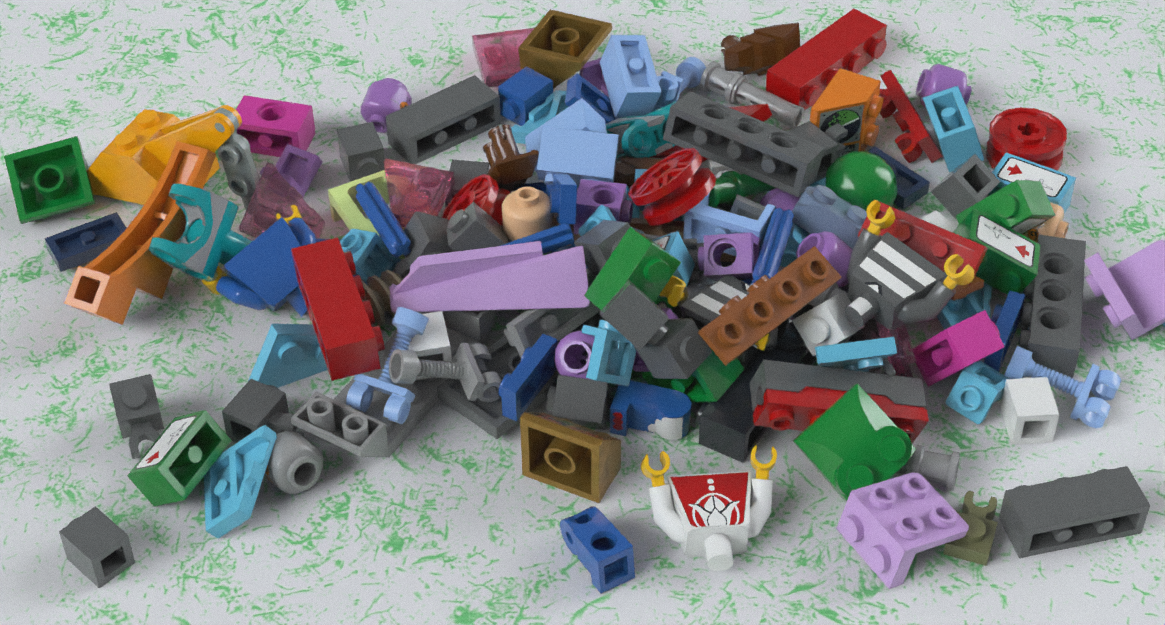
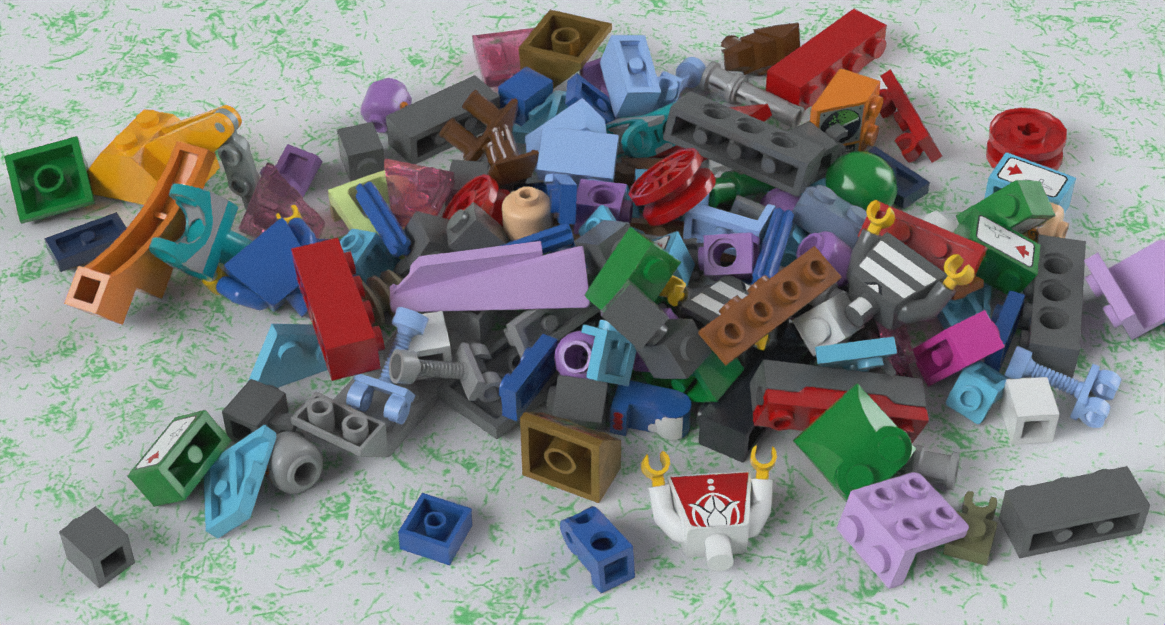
dark grey brick [109,374,164,459] -> none
dark pink brick [236,95,316,157] -> none
medium lavender head [916,64,972,108] -> none
medium azure brick [923,85,984,172] -> none
dark grey brick [931,154,1000,219] -> none
none -> blue piece [398,493,473,566]
none -> reddish brown connector [439,90,518,162]

